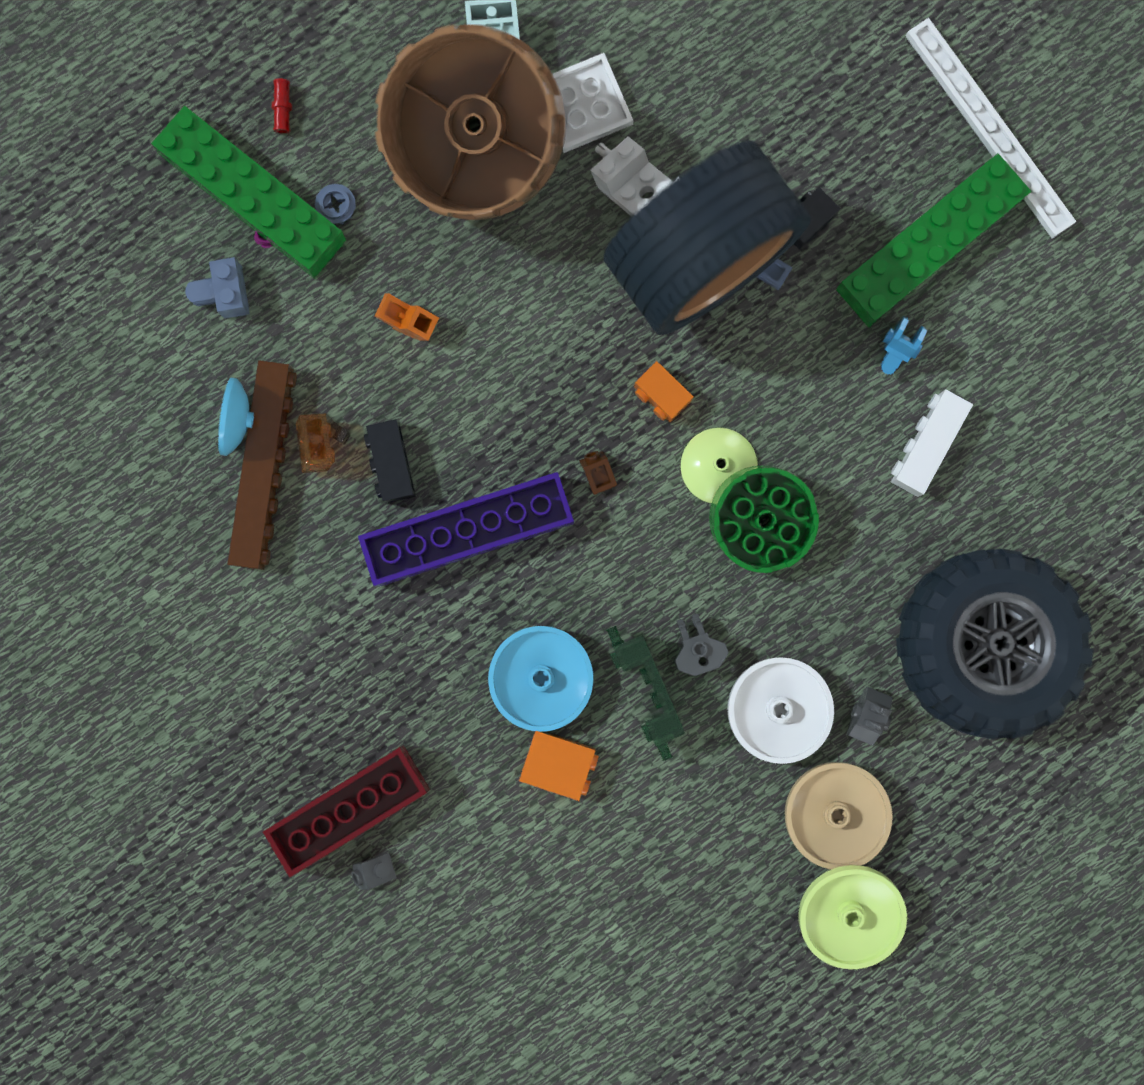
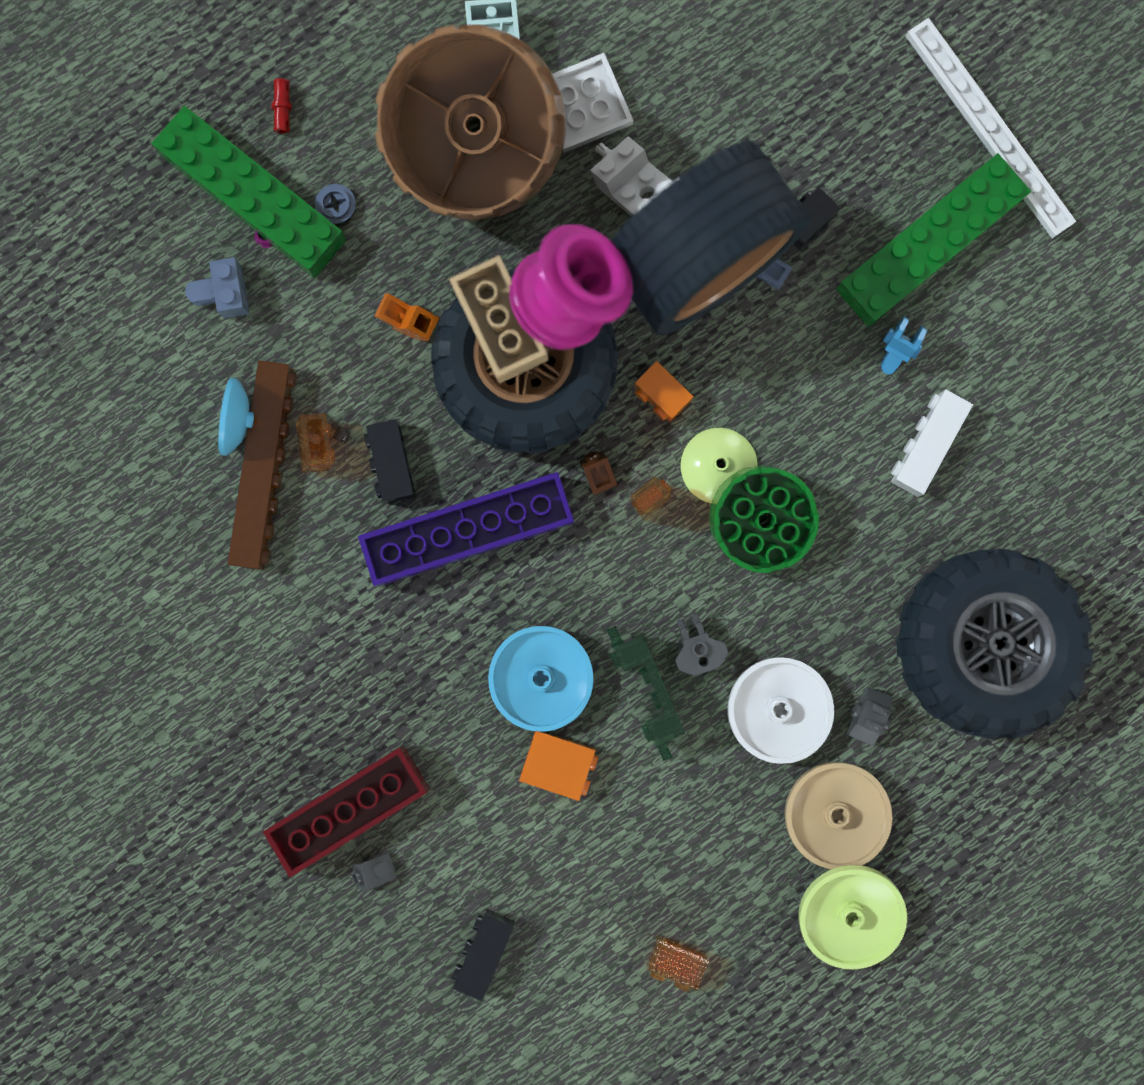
none -> black wheel [431,269,618,454]
none -> tan brick [449,256,548,384]
none -> black brick [451,909,515,1002]
none -> dark pink wheel [509,224,633,350]
none -> clear orange brick [629,476,672,521]
none -> clear orange brick [647,935,709,992]

